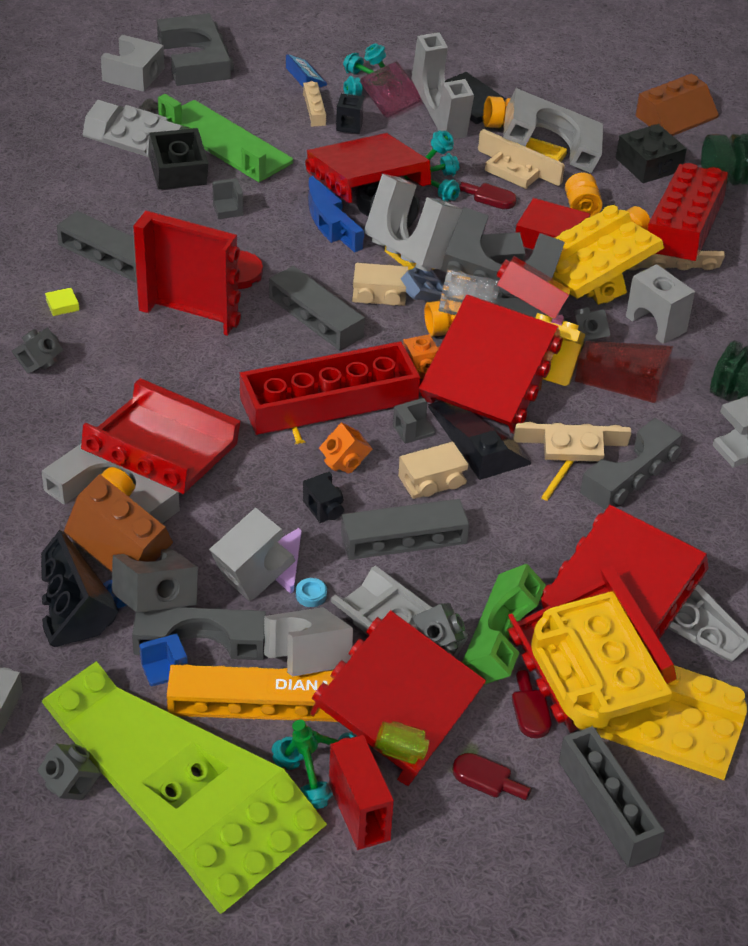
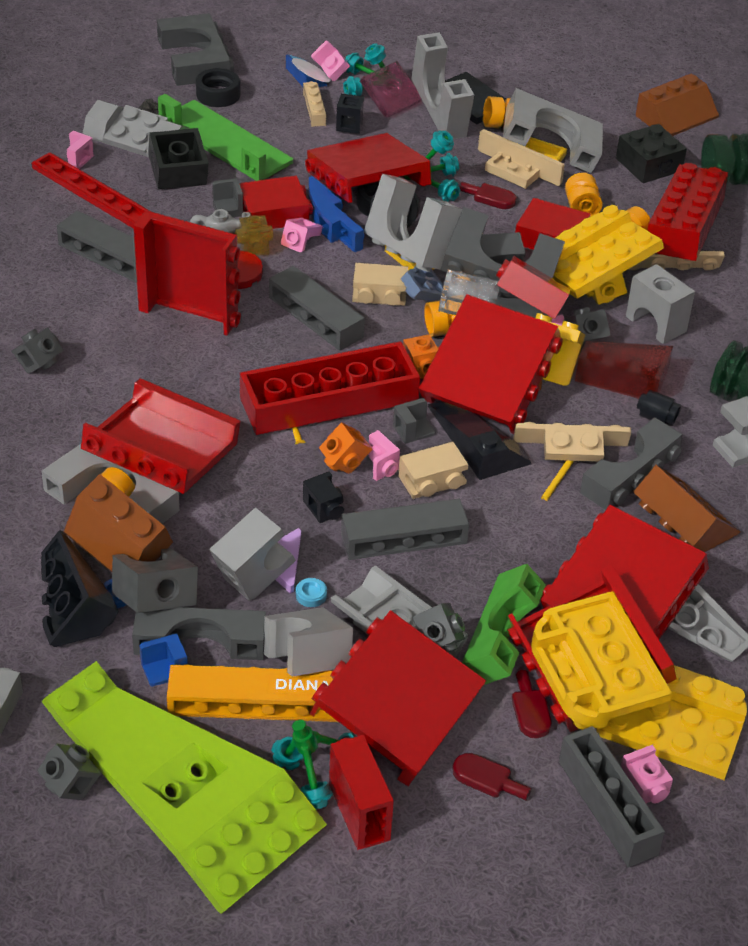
neon yellow tile [45,288,79,316] -> none
light grey piece [101,35,165,92] -> none
clear neon green brick [375,721,429,764] -> none
none -> red tile [32,152,151,229]
none -> bright pink bracket [67,131,94,169]
none -> light grey piece [190,209,251,233]
none -> black tyre [196,68,240,107]
none -> clear yellow brick [235,215,273,256]
none -> red brick [239,175,313,232]
none -> bright pink bracket [281,217,323,252]
none -> white sticker [292,58,331,83]
none -> bright pink bracket [311,41,350,81]
none -> bright pink bracket [368,430,400,481]
none -> bright pink brick [621,745,673,804]
none -> dark orange slope [634,465,741,552]
none -> black brick [637,390,681,426]

